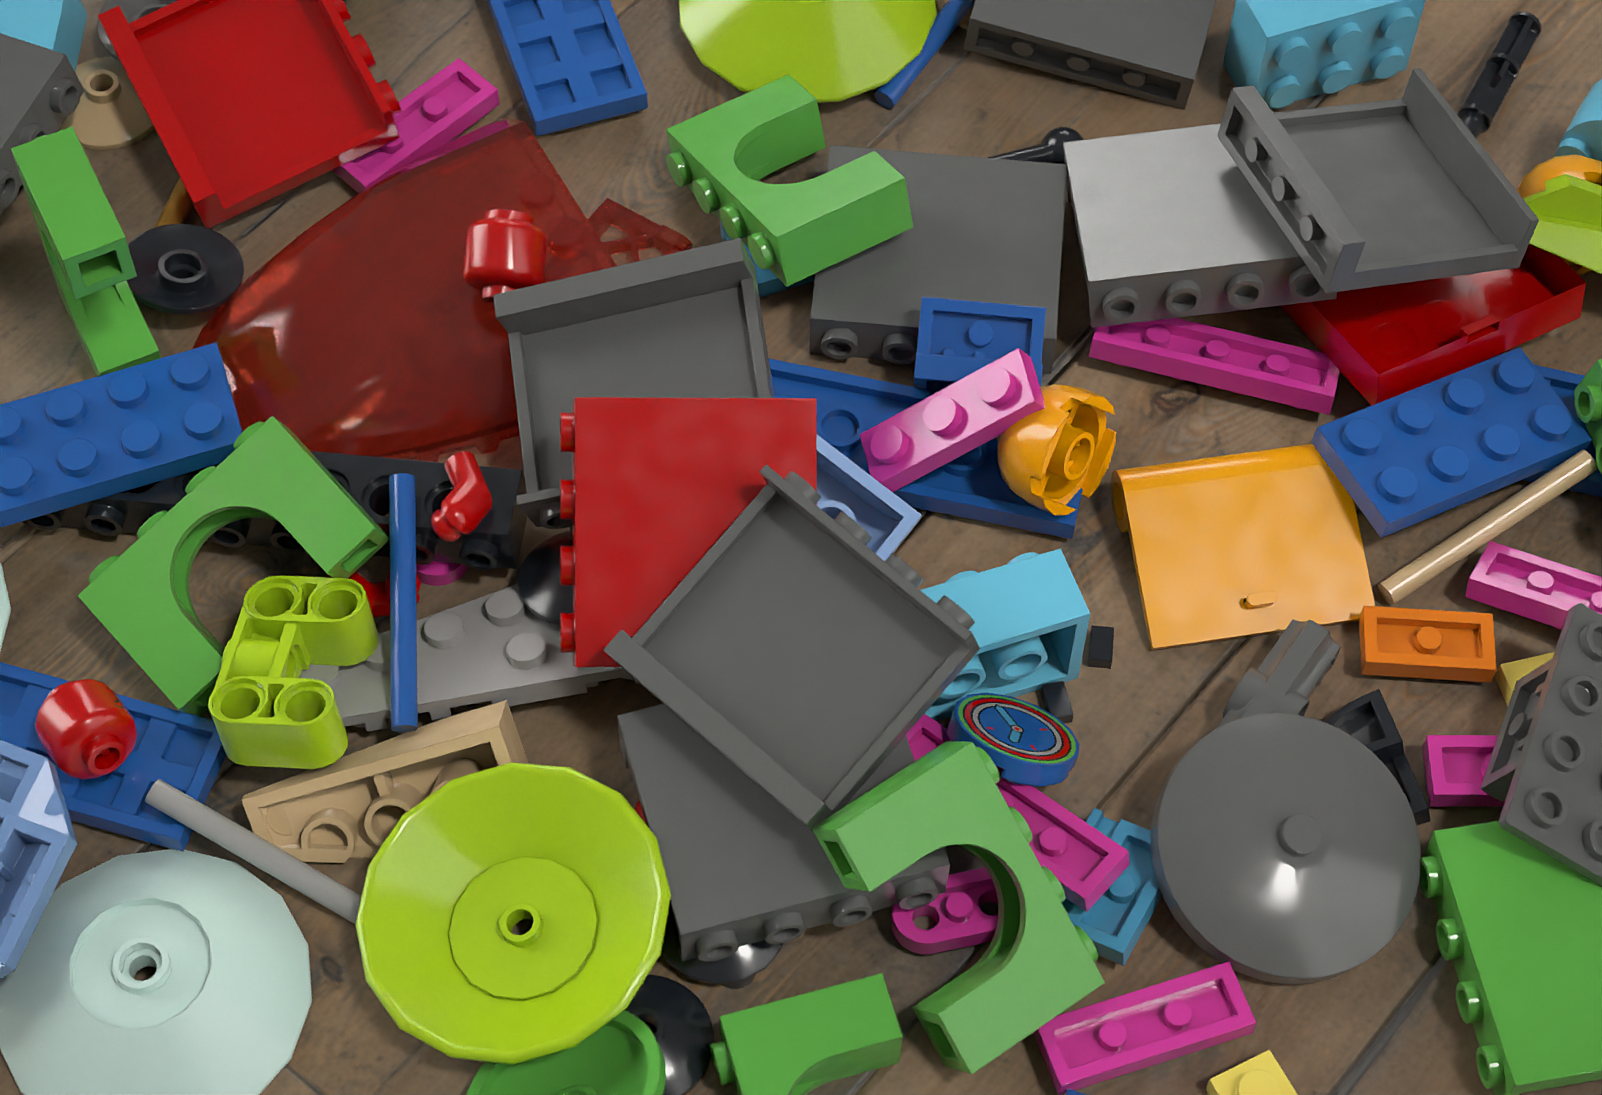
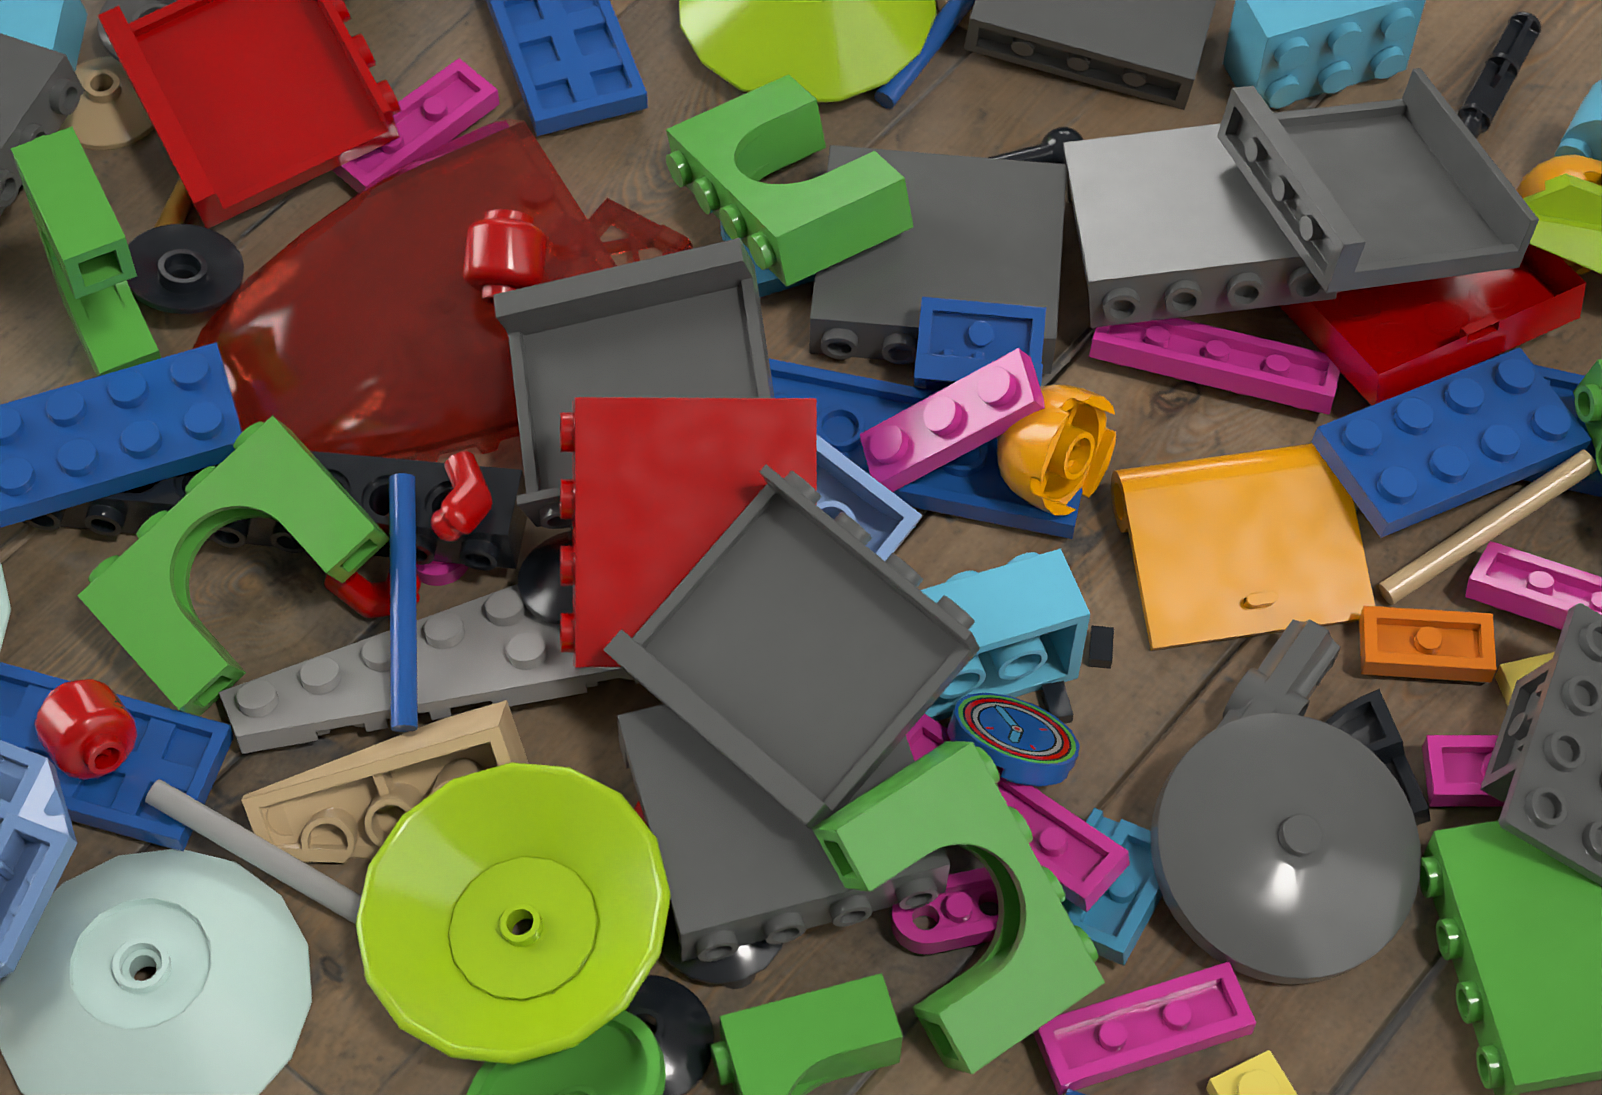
lime beam [208,576,379,769] -> none

